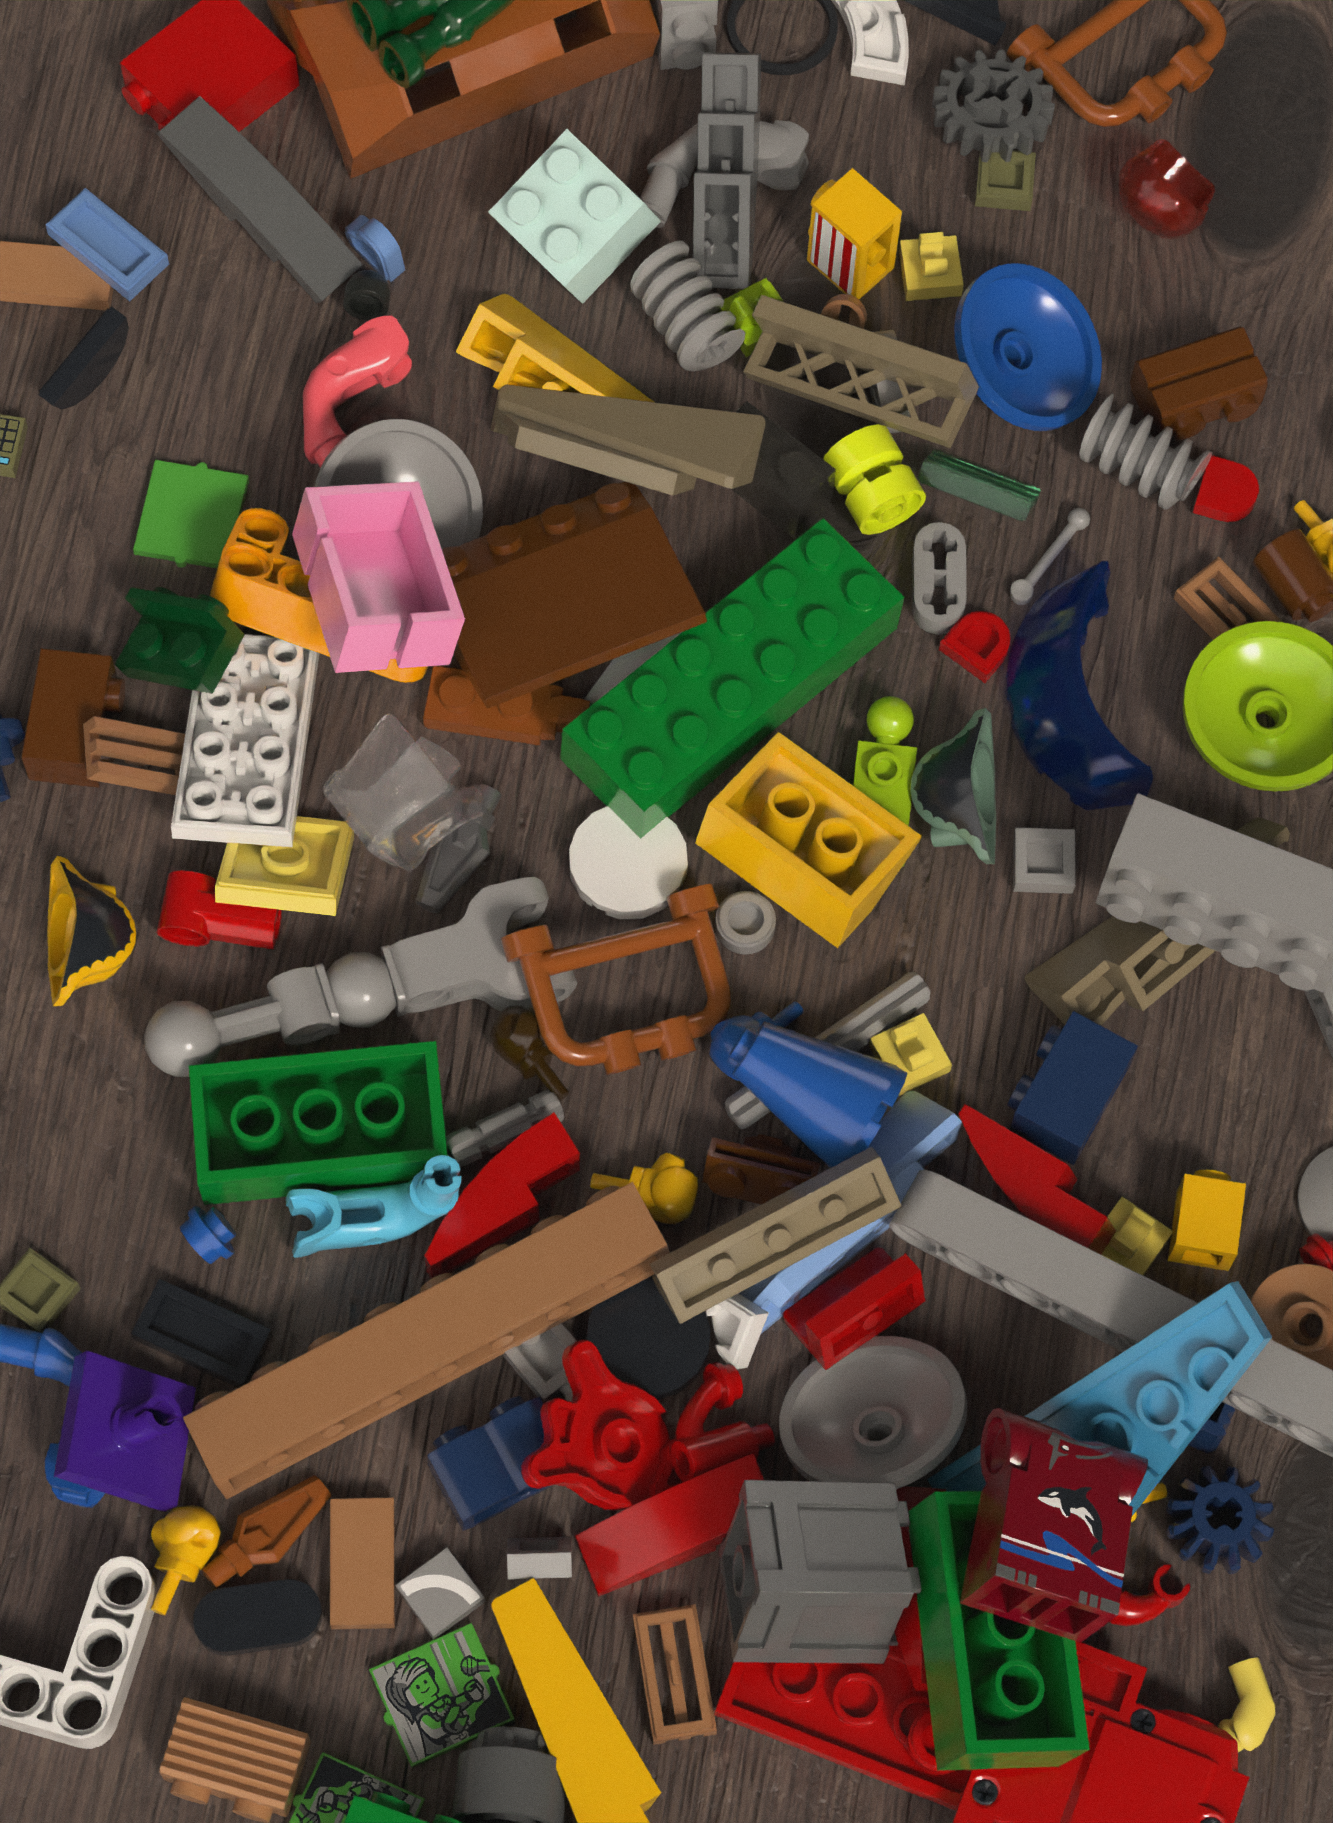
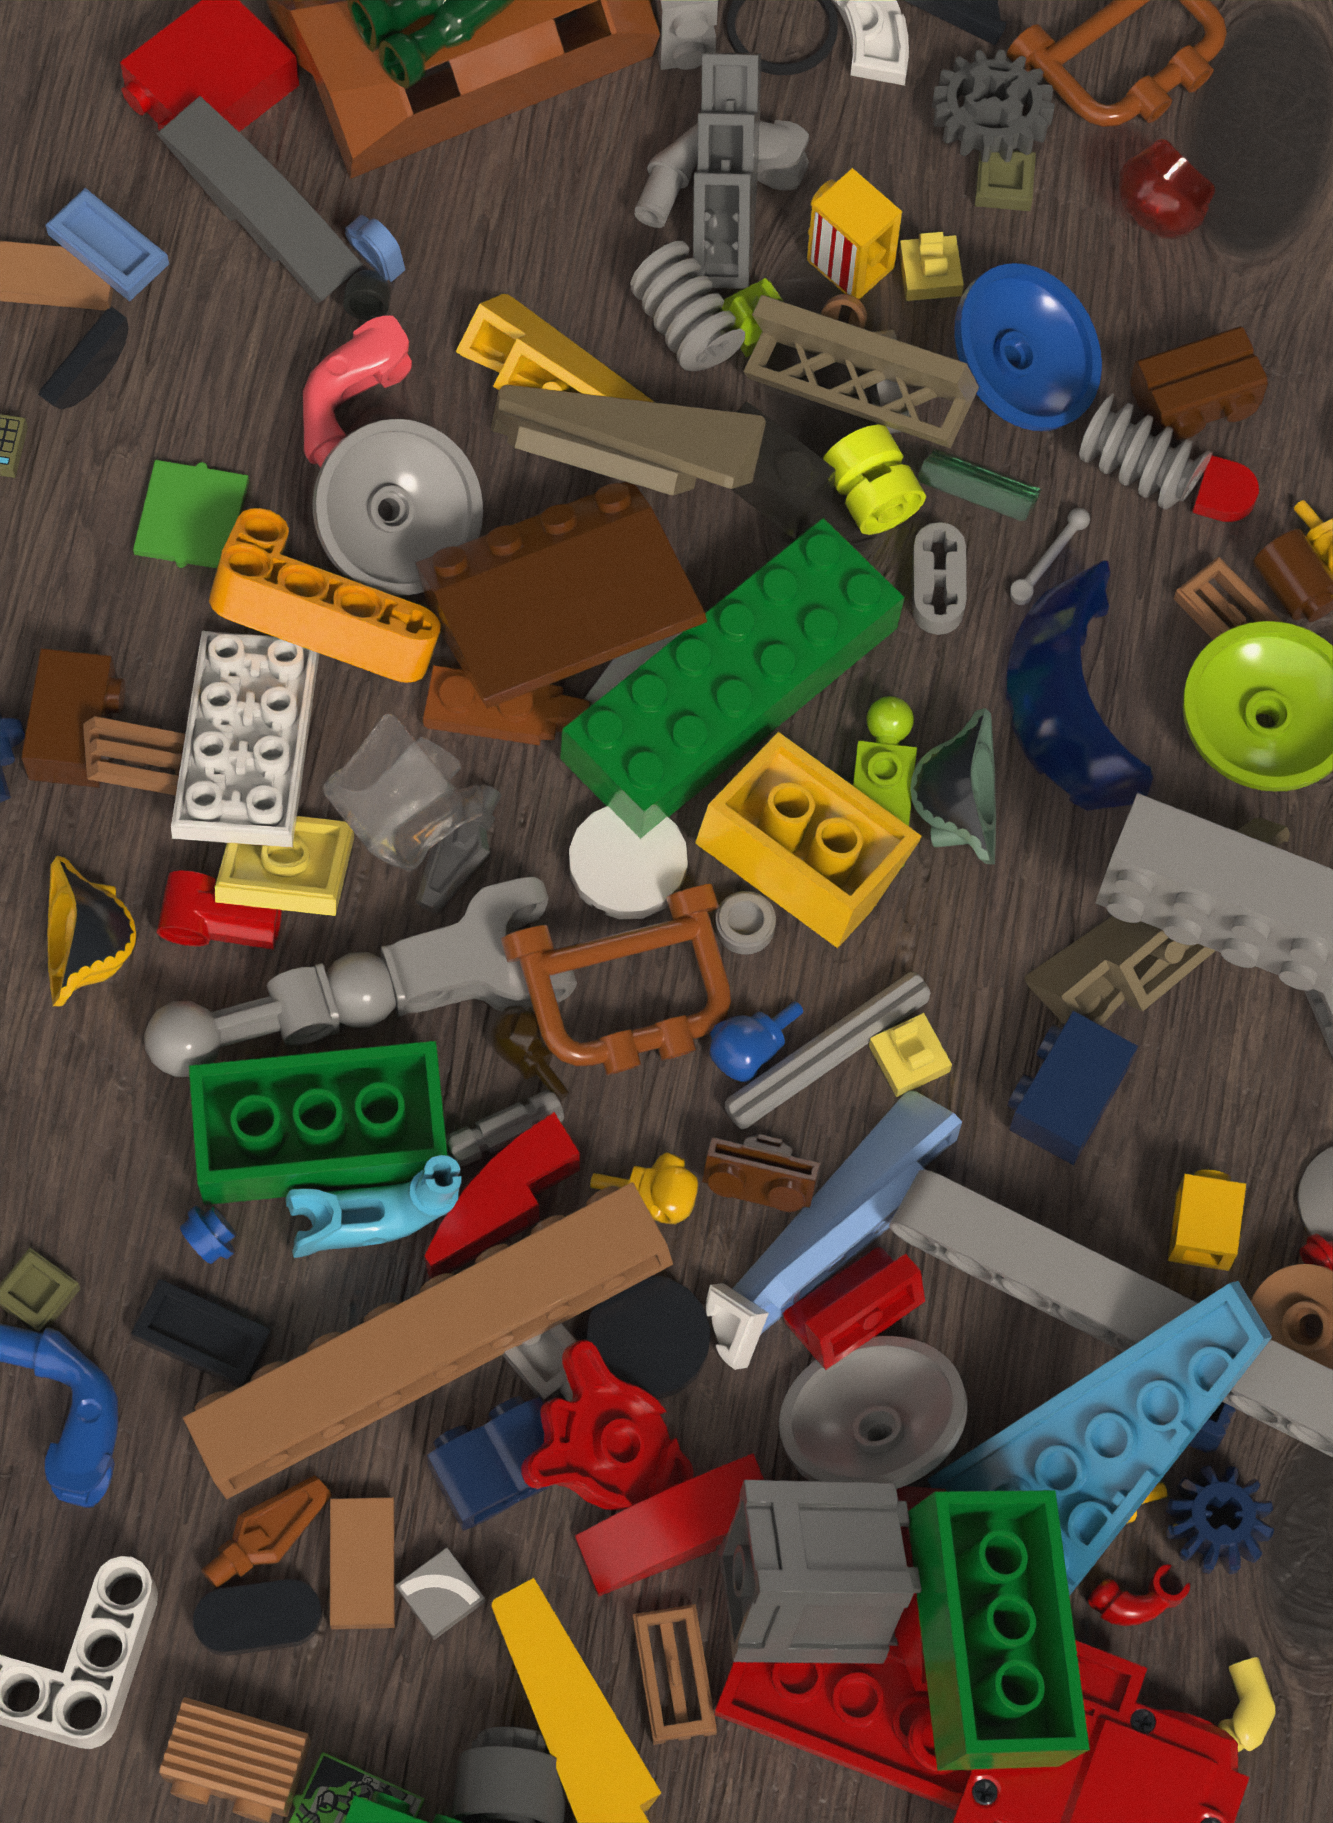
dark purple tile [54,1351,196,1512] -> none
dark green bracket [115,587,245,694] -> none
yellow piece [151,1505,221,1615] -> none
bright pink piece [292,481,465,673] -> none
piece [369,1623,515,1768] -> none
light aqua brick [488,129,661,304] -> none
light grey tile [507,1537,572,1579] -> none
dark tan fence [649,1147,902,1324] -> none
red plant [671,1362,775,1482] -> none
blue cone [728,1021,907,1168] -> none
red tile [939,611,1011,683] -> none
red slope [959,1104,1116,1255] -> none
dark red piece [960,1408,1148,1643] -> none
light grey tile [1013,828,1075,894] -> none
light yellow tile [1102,1197,1173,1276] -> none

